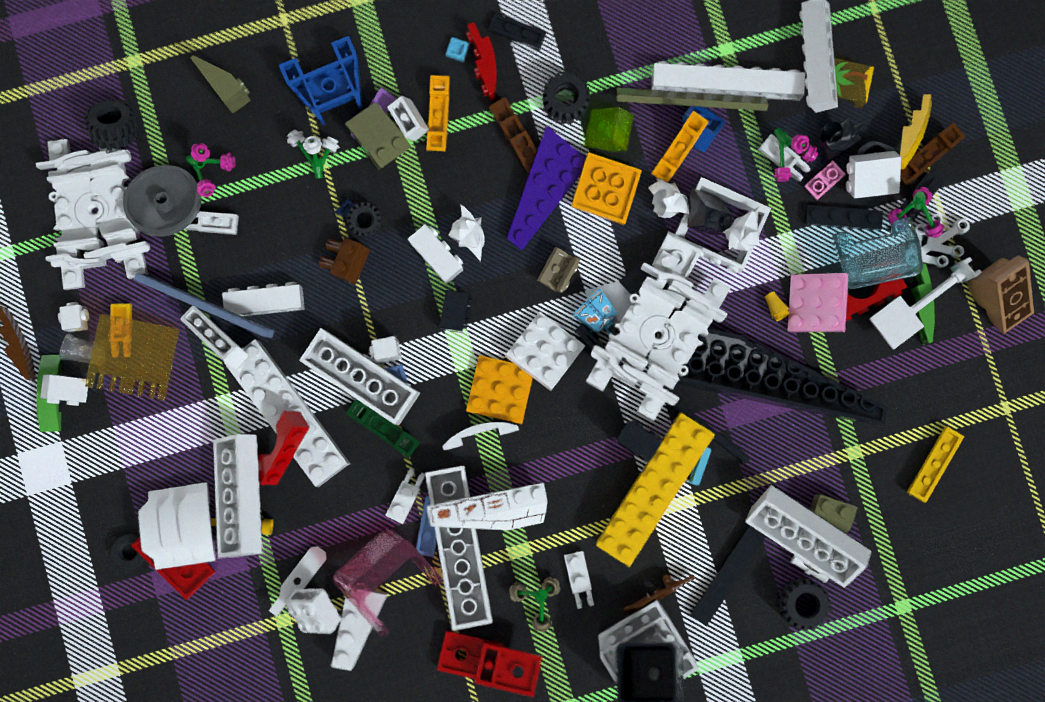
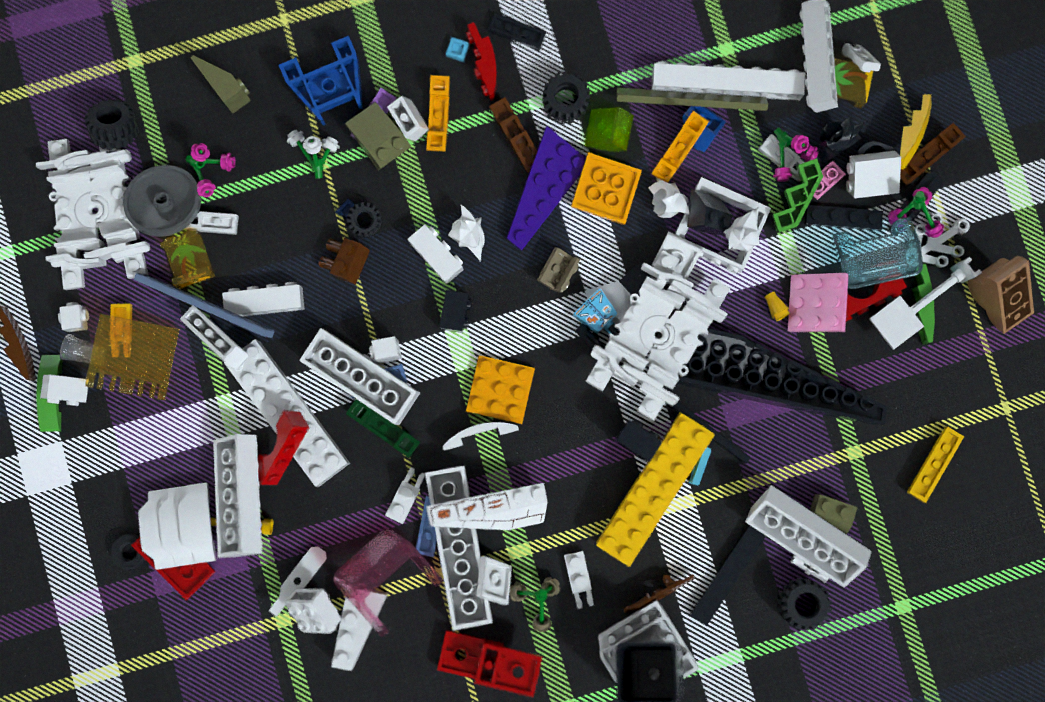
white plate [505,312,585,391] -> none
none -> clear yellow panel [159,230,215,289]
none -> white tile [476,556,512,605]
none -> bright green brick [772,159,823,233]
none -> white hinge [842,44,881,72]

